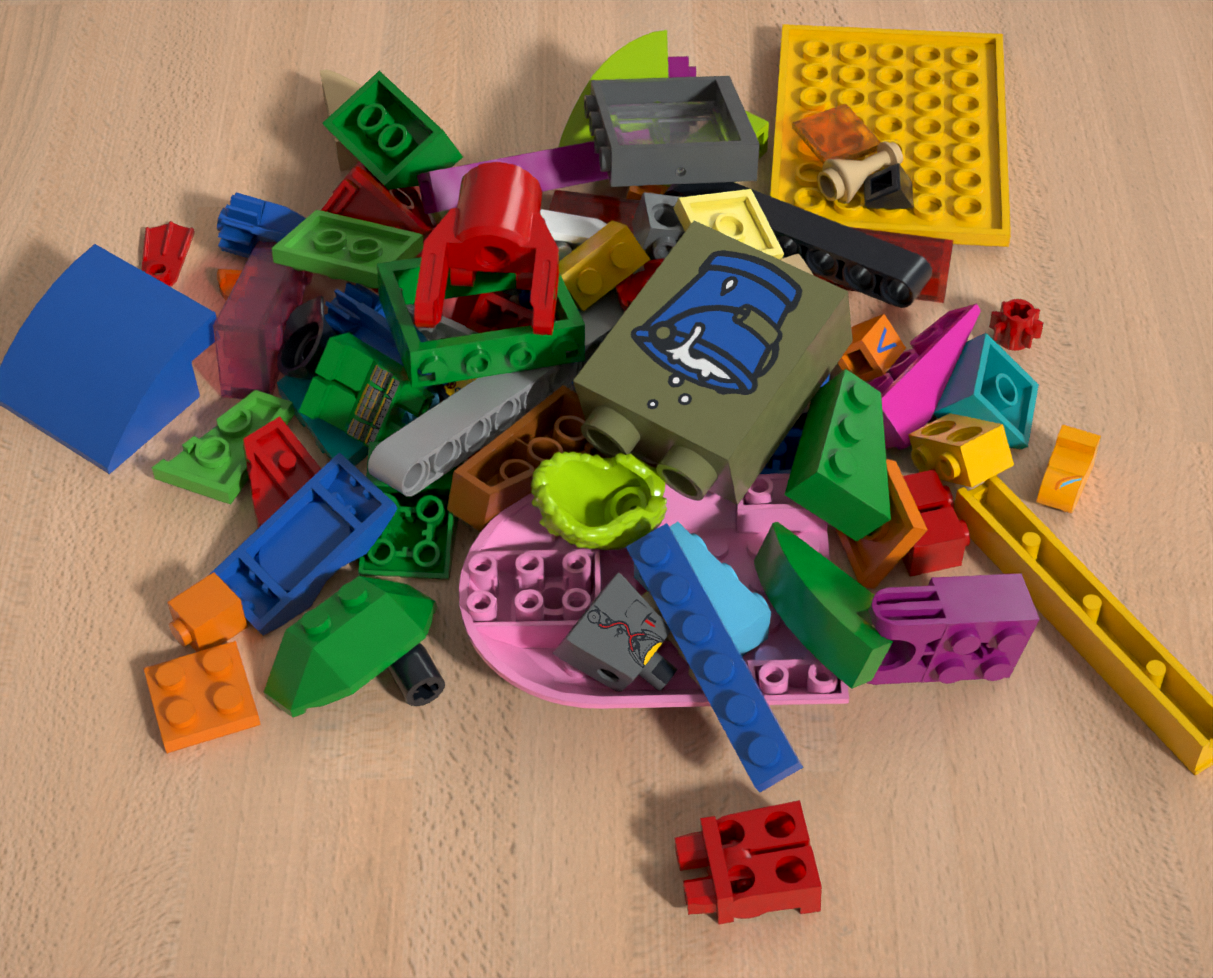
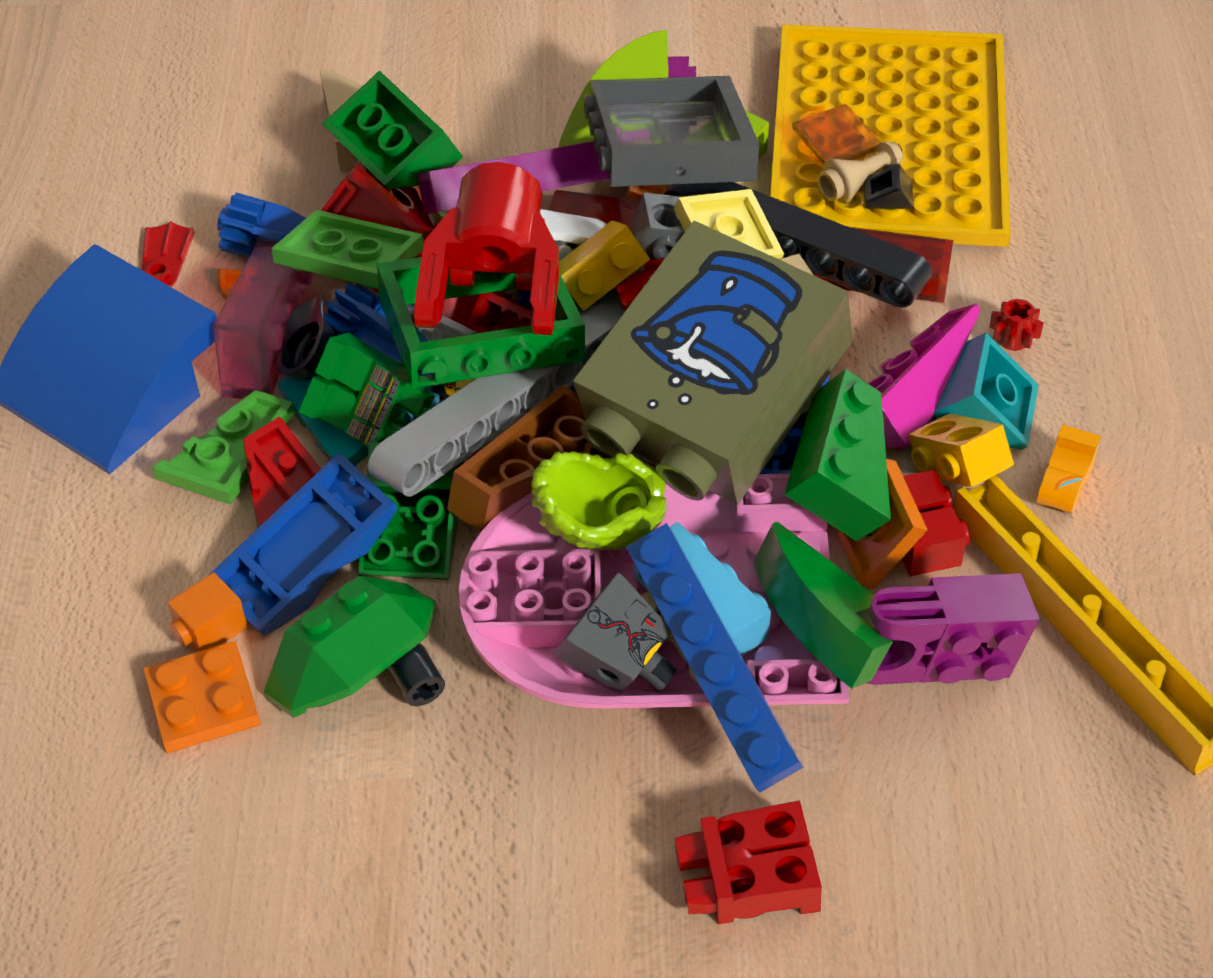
orange brick [838,314,906,382] -> none

